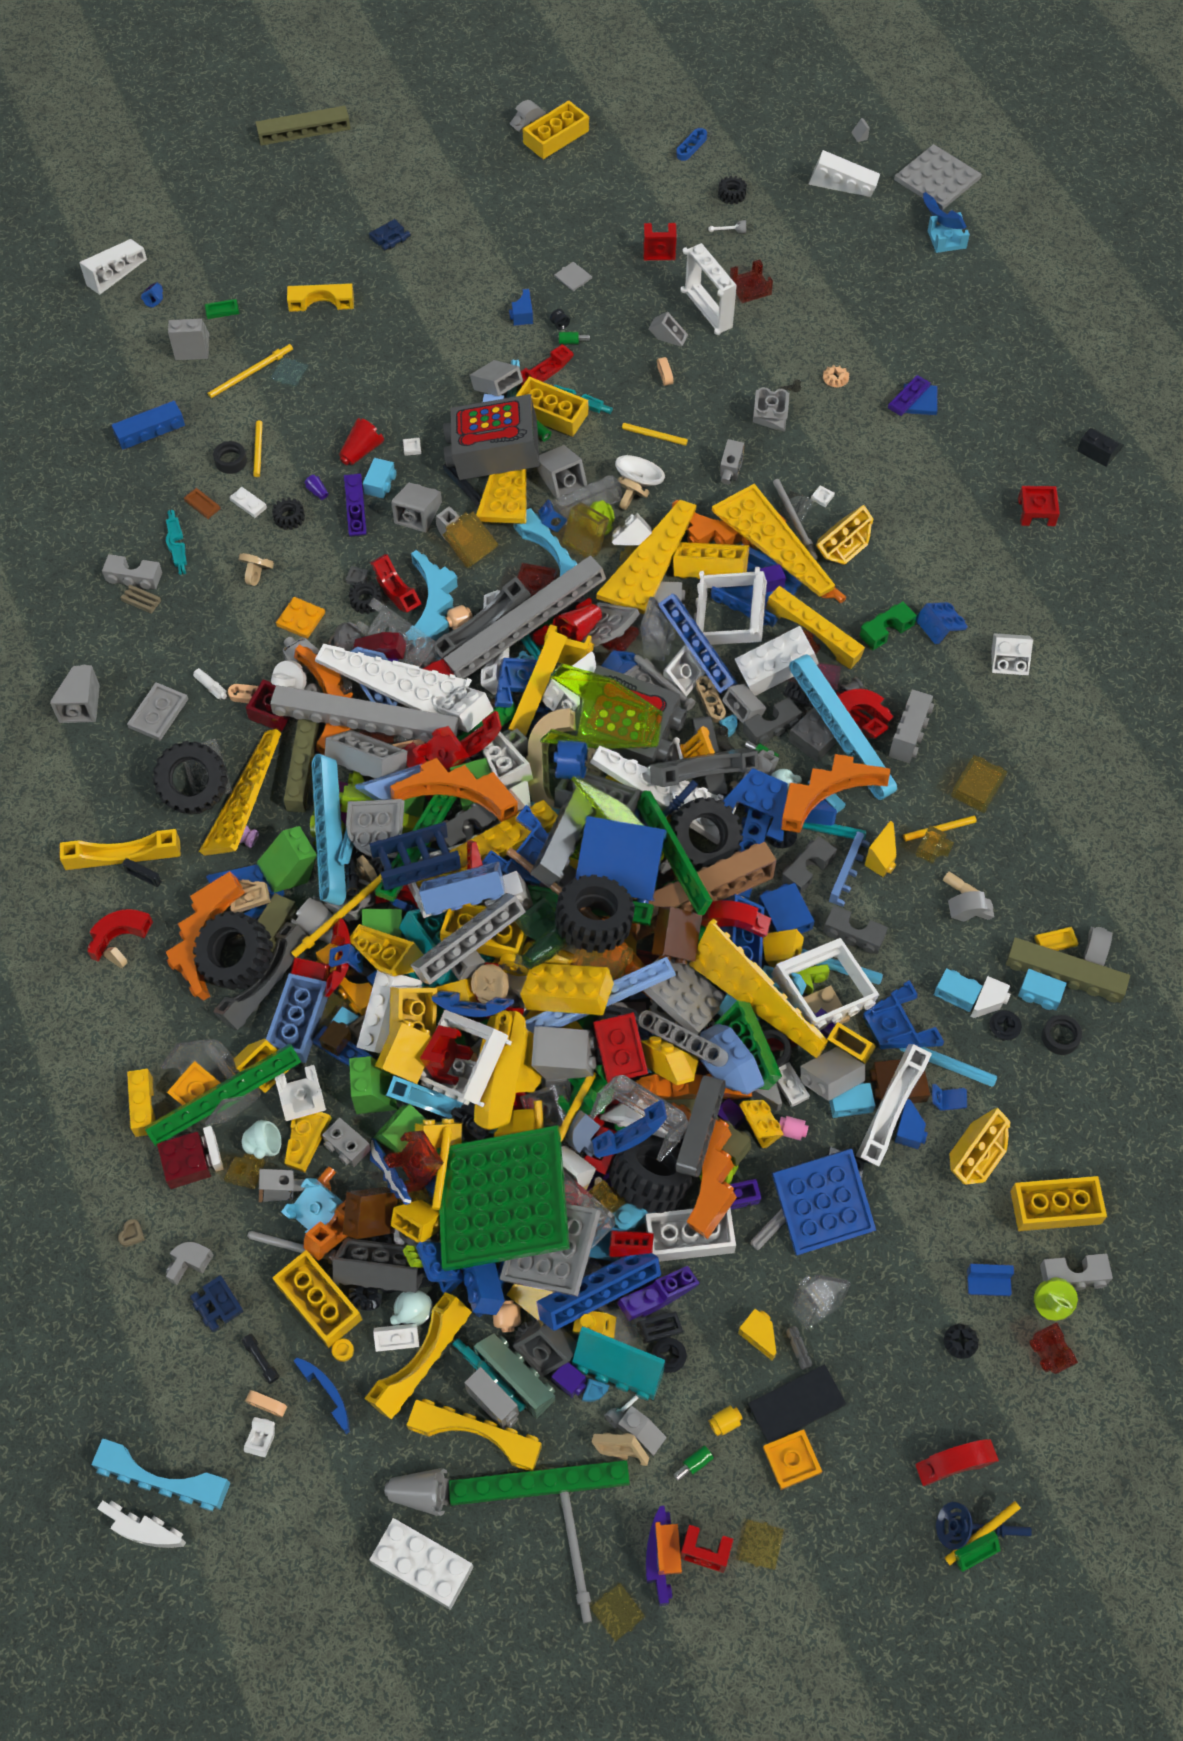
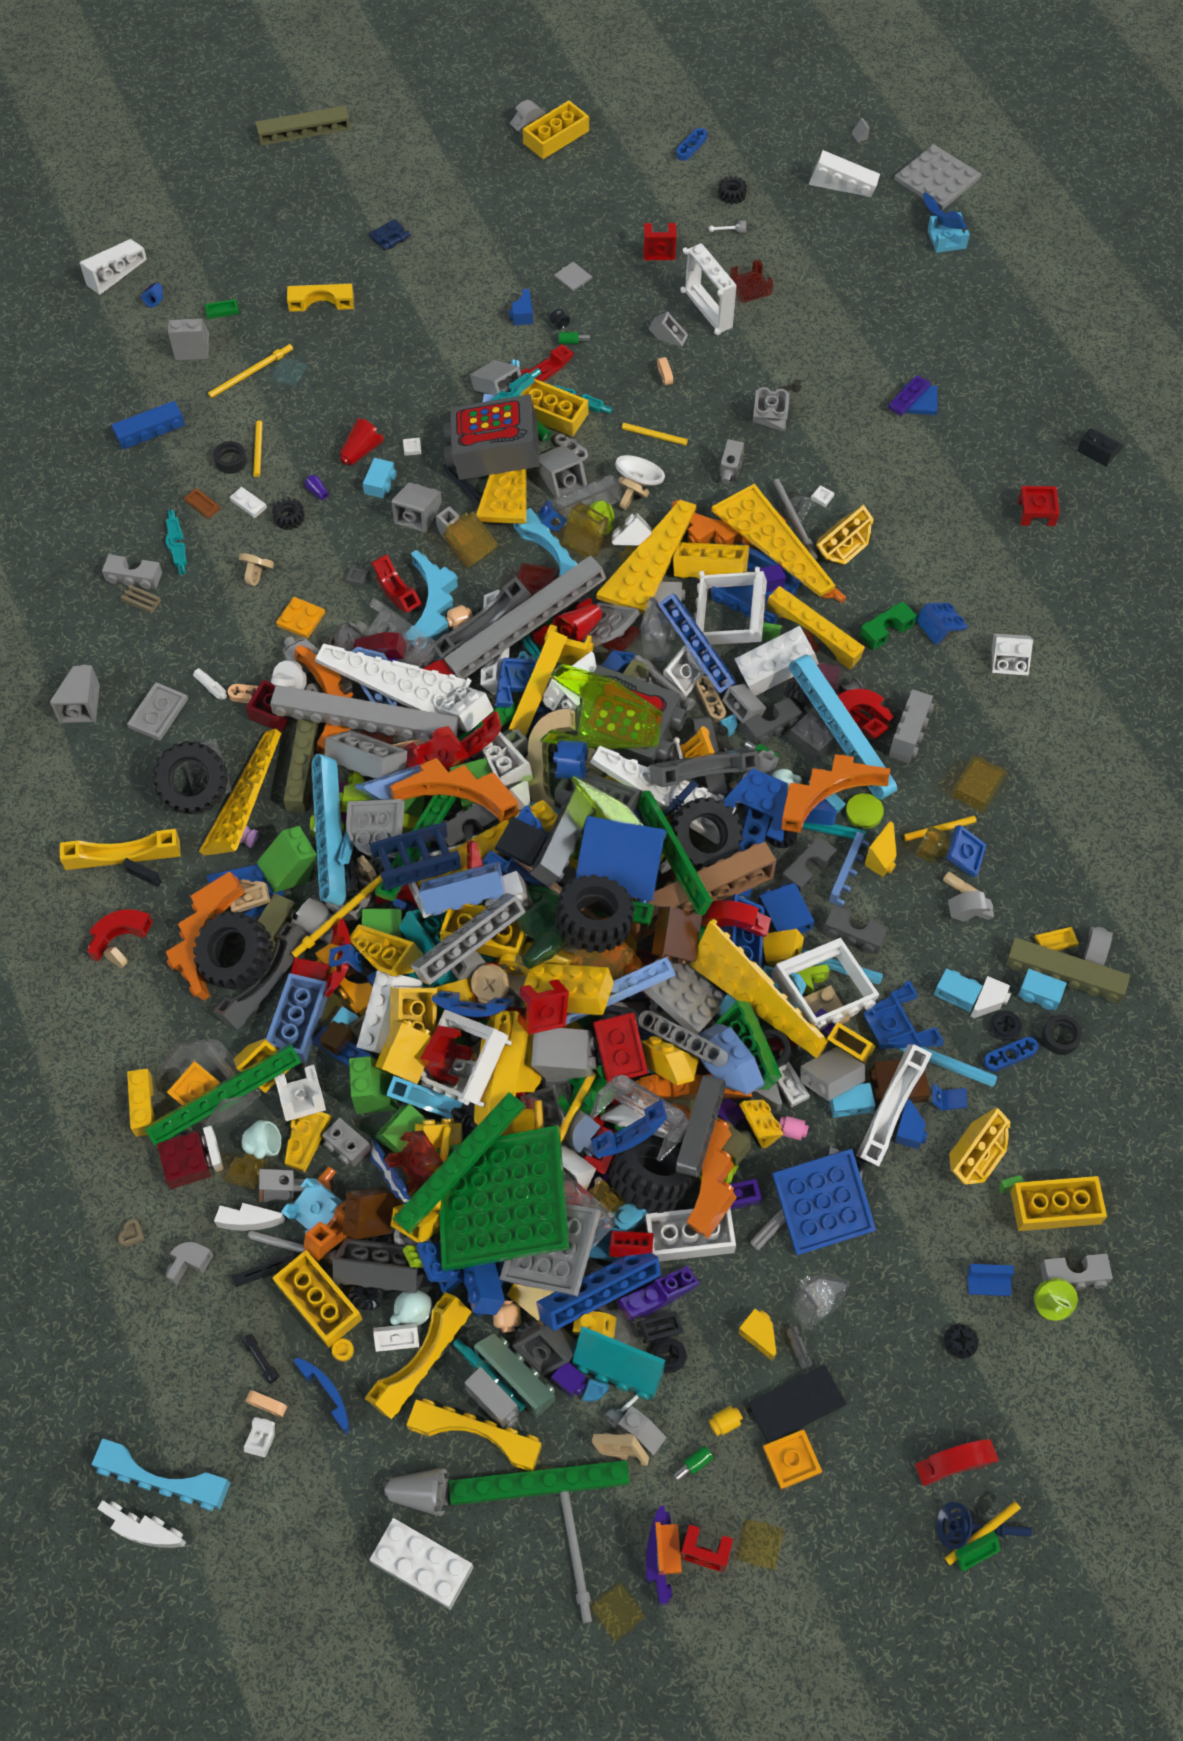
dark blue plate [190,1275,244,1332] -> none
dark purple slope [344,474,367,536] -> none
black tyre [349,580,382,614] -> none
light nougat gear [823,365,849,387] -> none
clear red cylinder [1029,1322,1078,1374] -> none
none -> white slope [214,1203,285,1231]
none -> black pin [232,1253,296,1288]
none -> green plate [393,1092,525,1234]
none -> teal piece [490,368,541,401]
none -> black tile [494,817,548,867]
none -> red panel [518,979,569,1035]
none -> light grey piece [554,433,588,461]
none -> olive bracket [623,659,649,679]
none -> bright green tile [762,622,782,642]
none -> lime tile [846,793,884,829]
none -> blue tile [946,825,987,877]
none -> blue beam [983,1037,1038,1072]
none -> bright green tile [998,1175,1024,1194]

